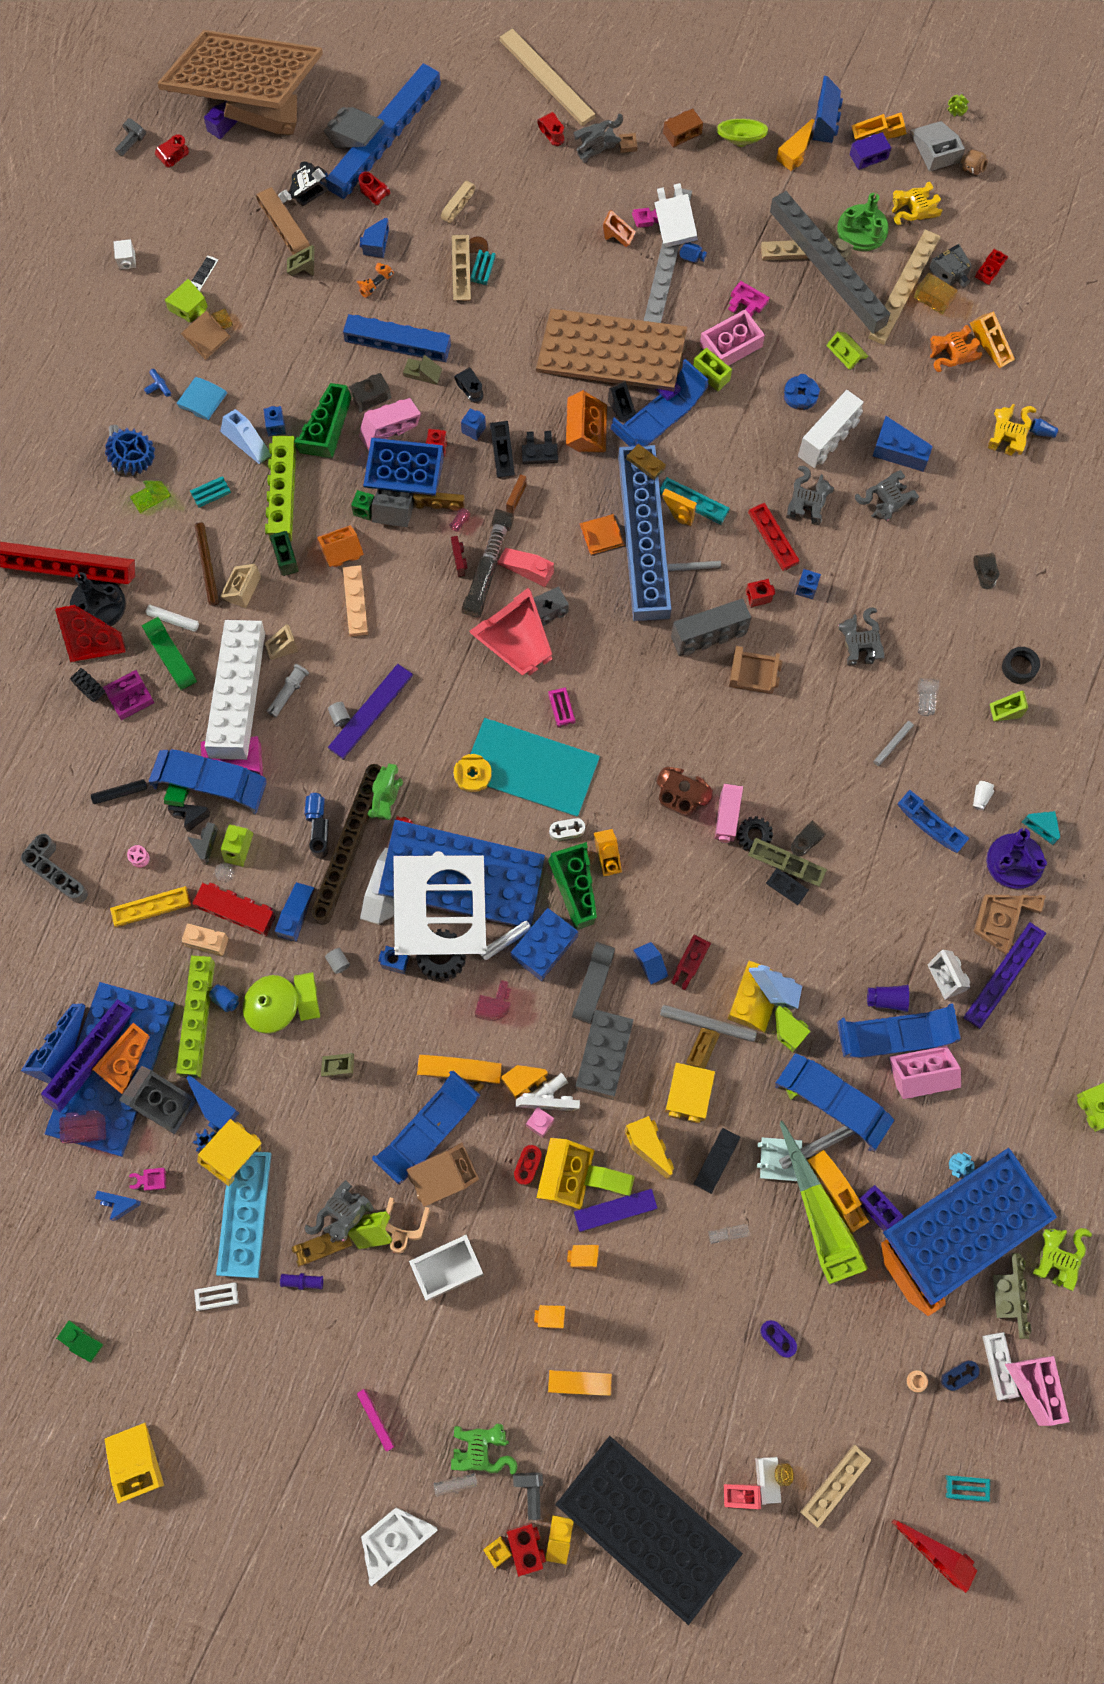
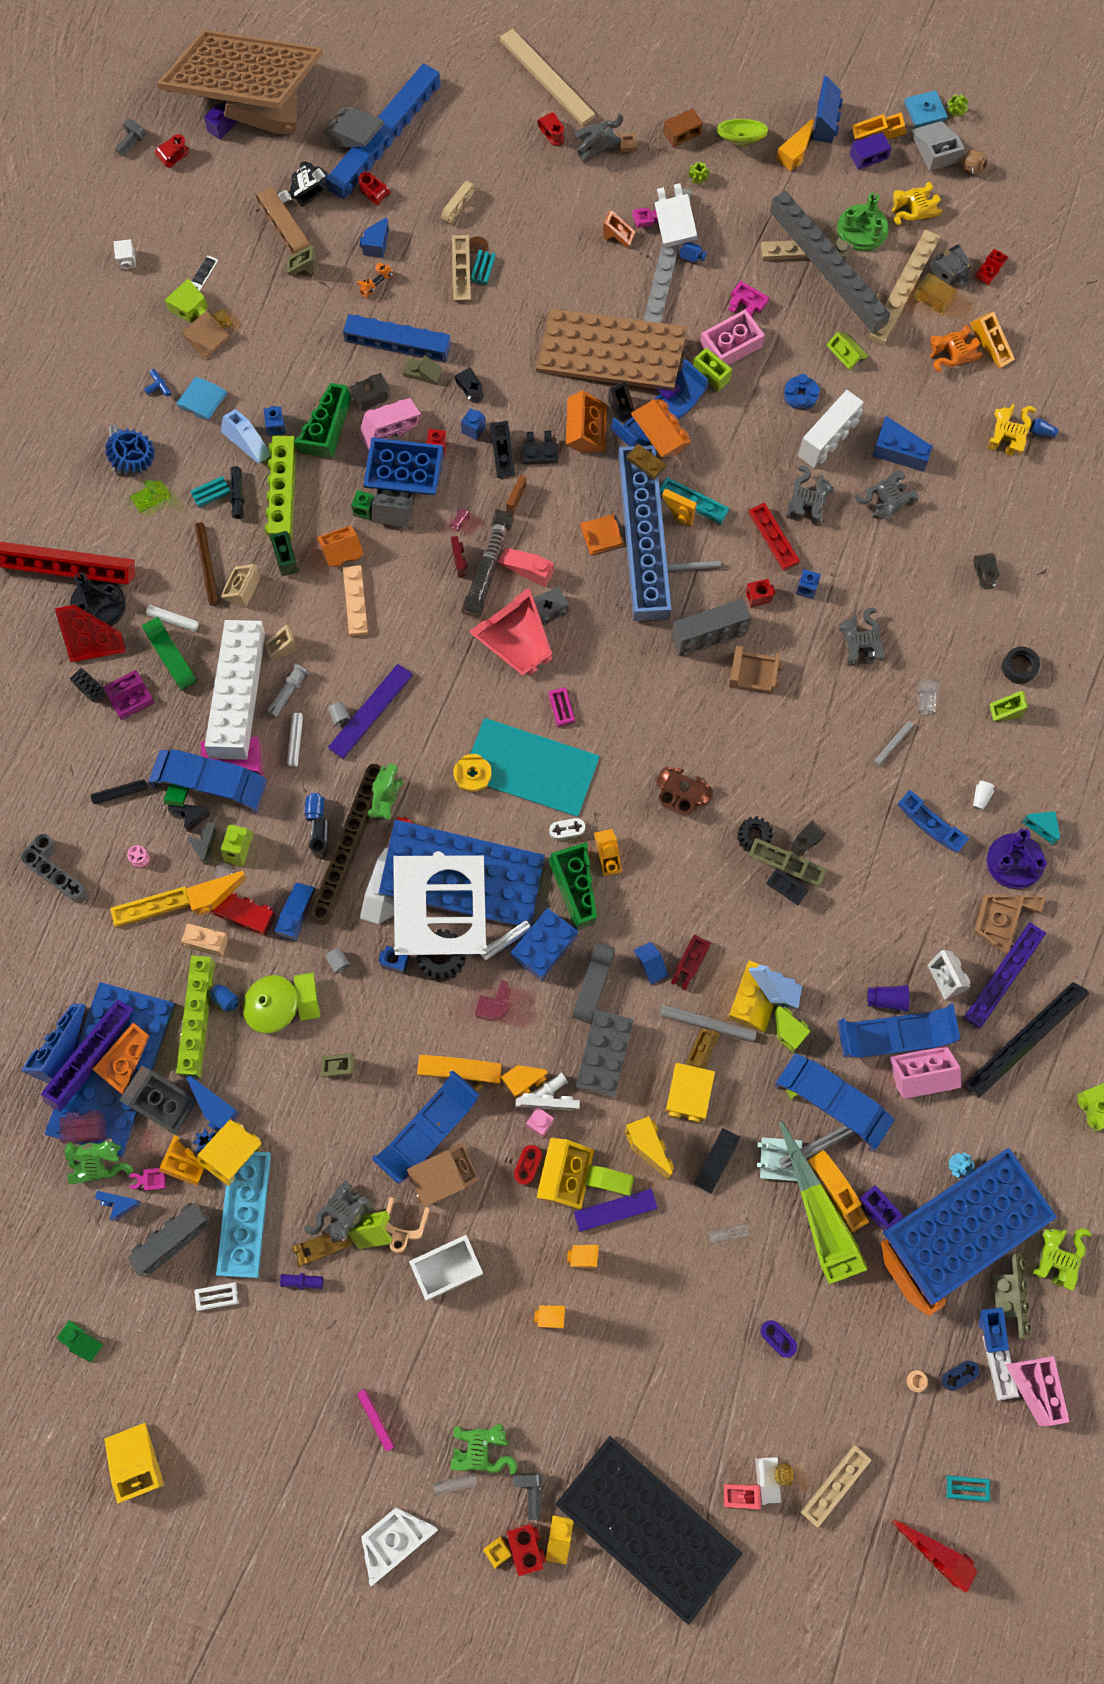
pearl gold plate [413,492,465,511] -> none
light orange slope [548,1370,612,1396] -> none
bright pink slope [715,784,743,843] -> none
none -> bright green animal [65,1138,133,1184]
none -> dark grey slope [128,1202,213,1277]
none -> light orange wing [159,1135,204,1186]
none -> light orange slope [186,871,247,916]
none -> black pin [230,466,245,519]
none -> white axle [287,713,303,767]
none -> orange slope [631,399,691,457]
none -> lime gear [688,162,710,185]
none -> dark azure plate [904,90,948,128]
none -> black plate [963,982,1089,1098]
none -> blue slope [979,1307,1009,1353]

